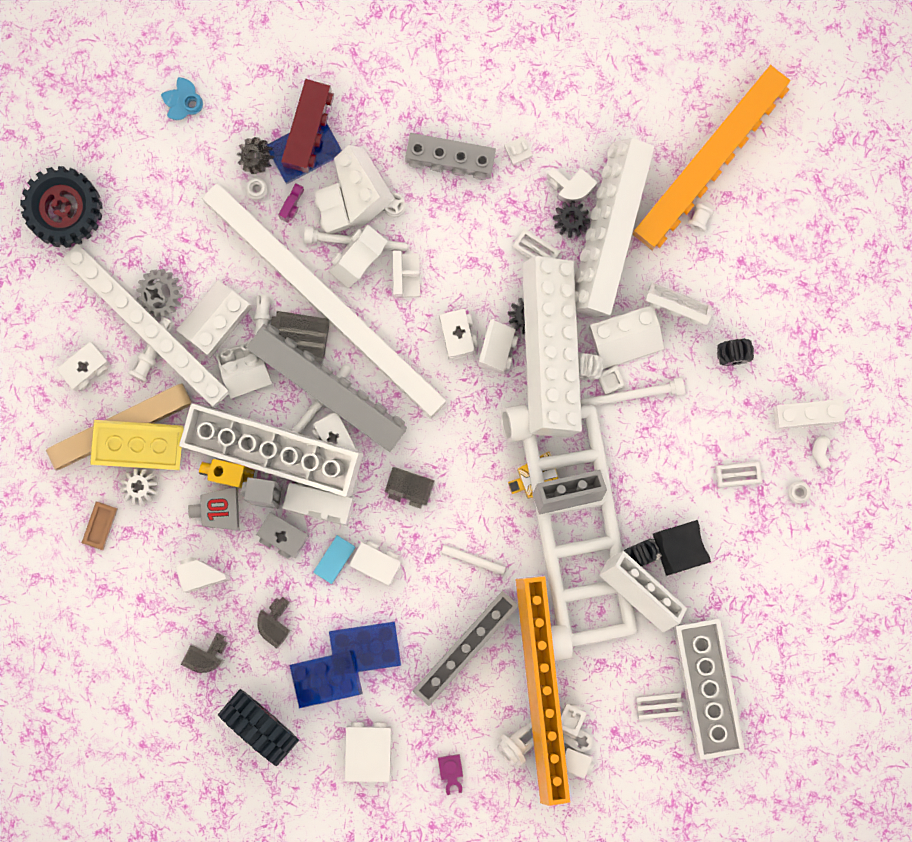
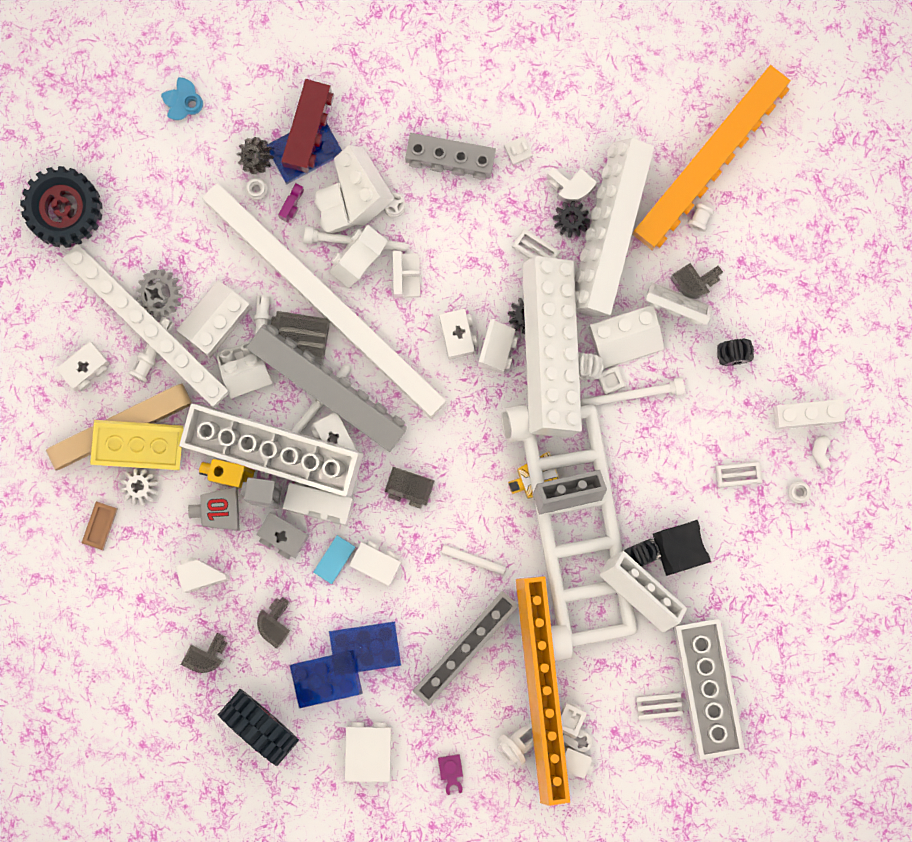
none -> clear smoke brick [670,263,723,299]

